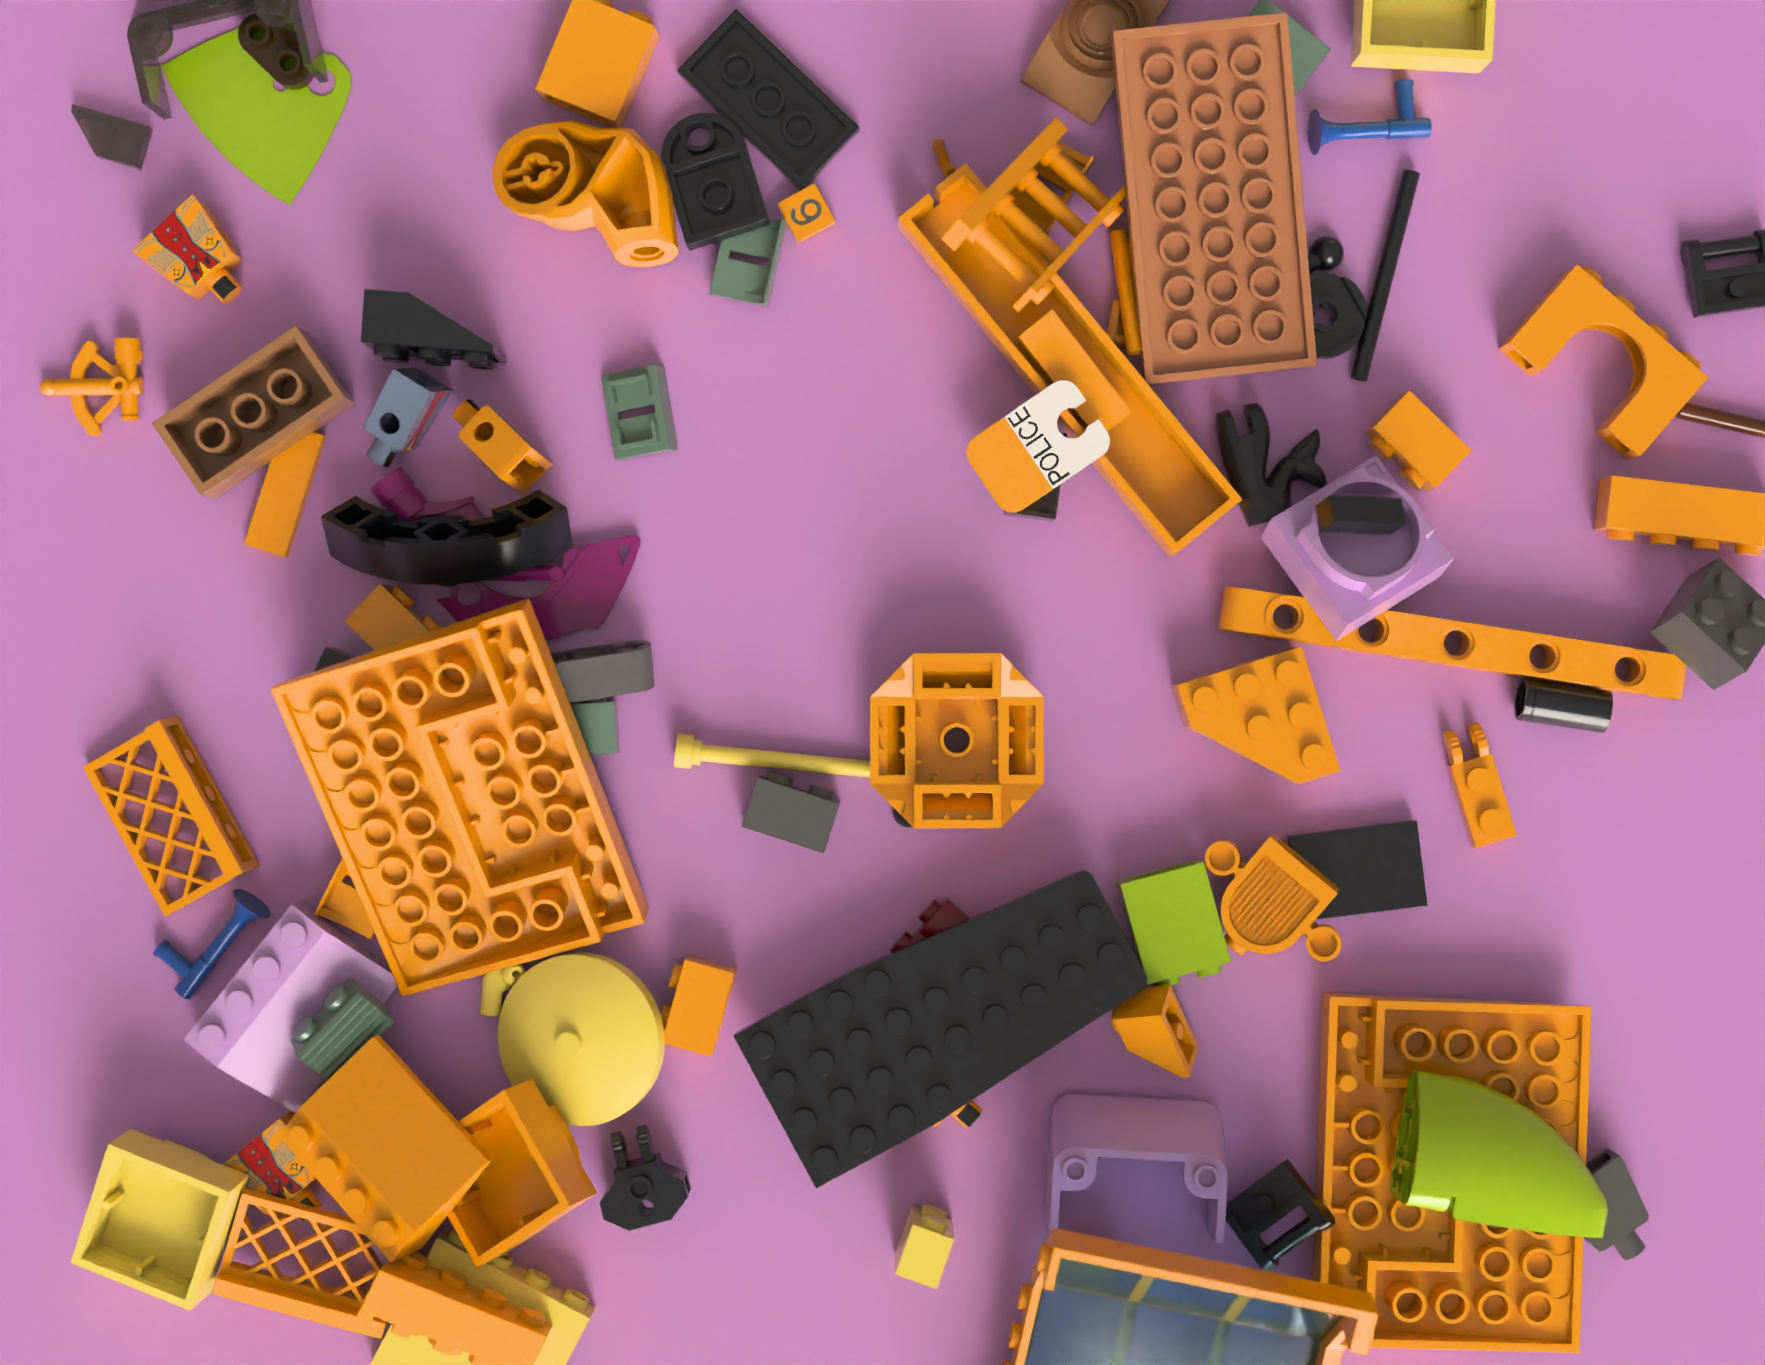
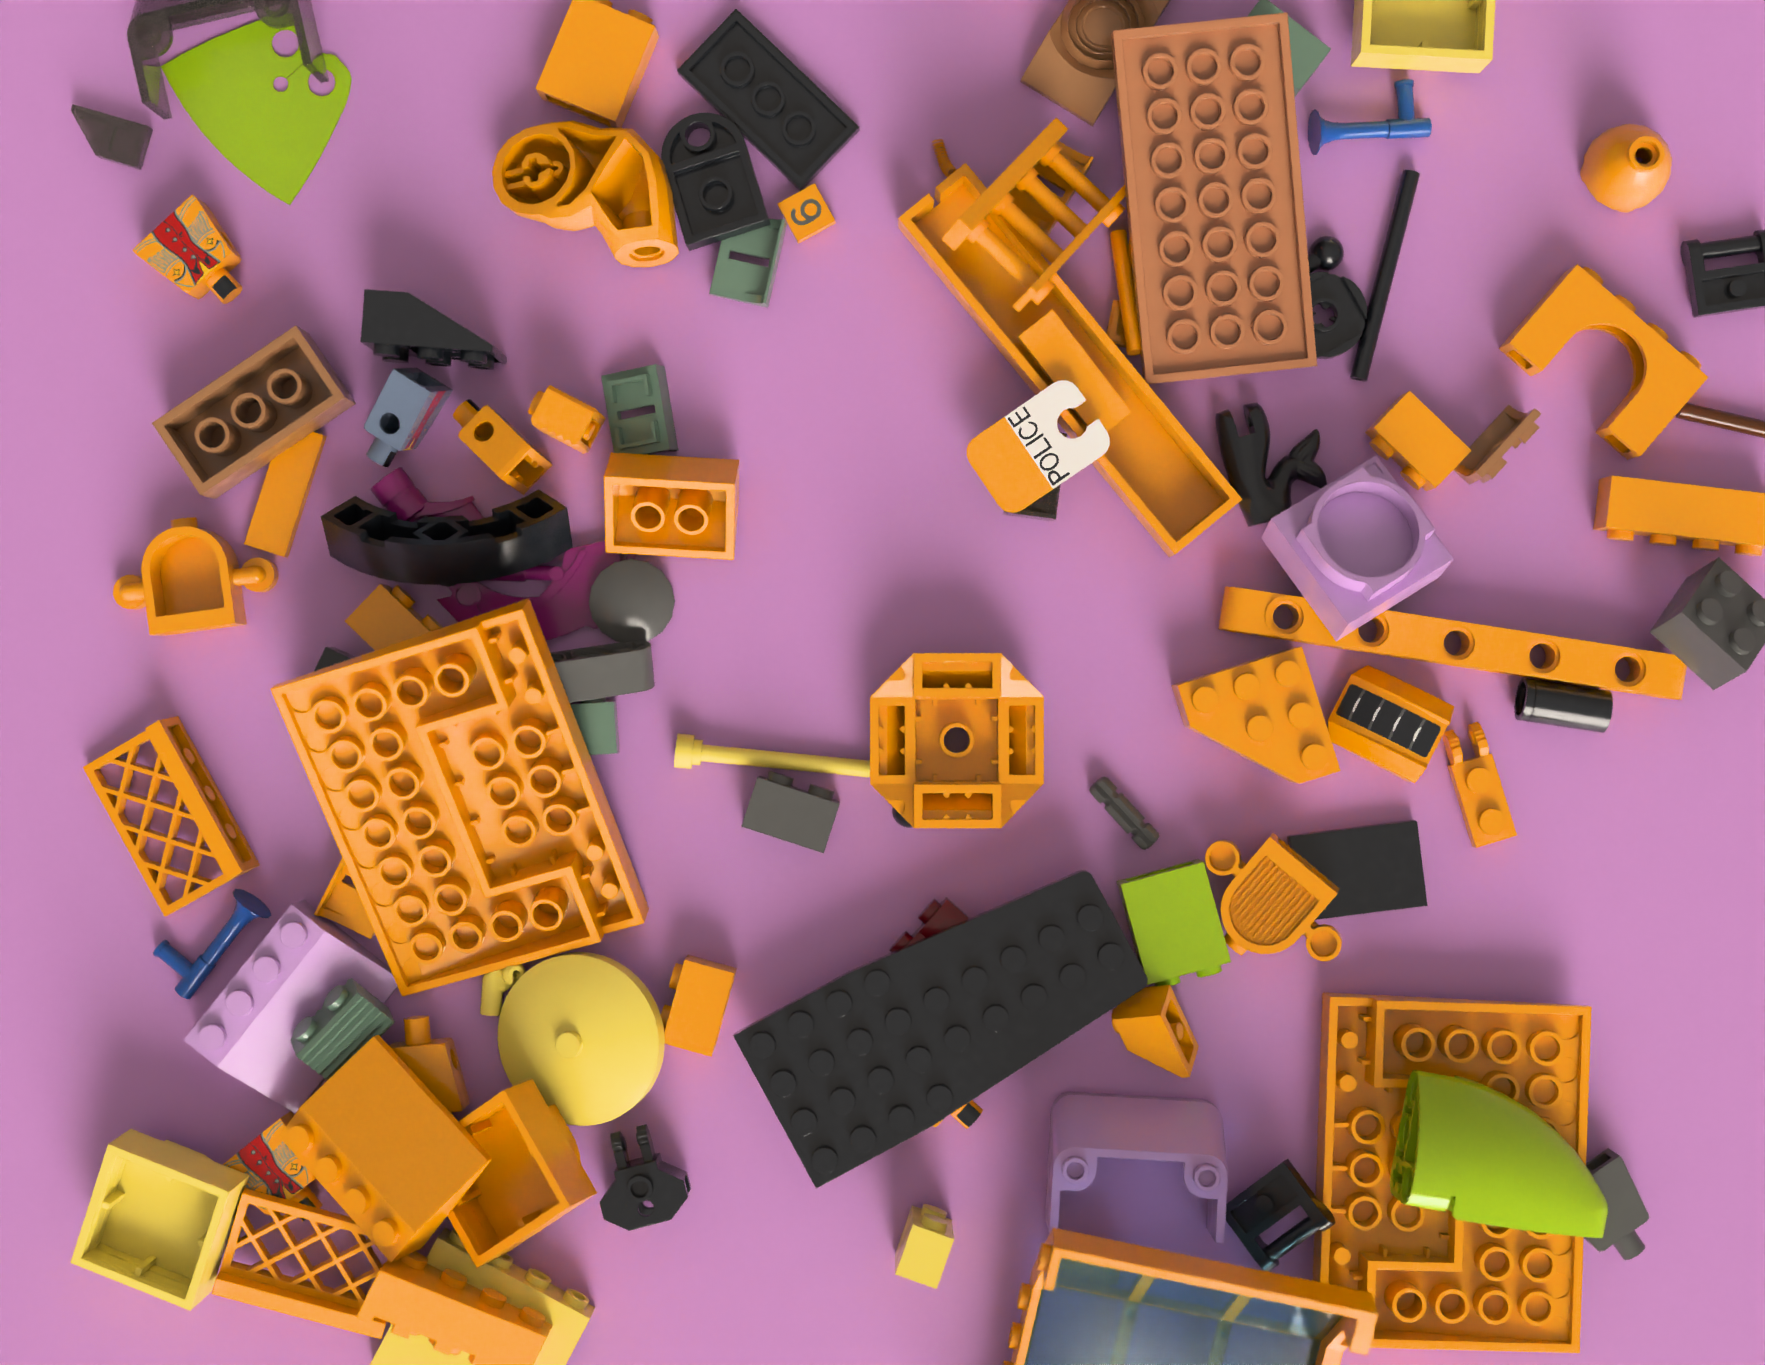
light orange piece [40,338,144,436] -> none
dark brown plate [238,13,315,90] -> none
black piece [1315,495,1406,534] -> none
none -> light orange piece [113,517,279,636]
none -> light orange torso [389,1015,469,1112]
none -> light orange brick [528,385,605,454]
none -> dark grey dish [589,558,675,642]
none -> light orange slope [604,452,740,560]
none -> dark grey axle [1089,777,1160,850]
none -> light orange slope [1328,665,1455,783]
none -> medium nougat piece [1454,405,1541,485]
none -> light orange piece [1580,124,1672,213]

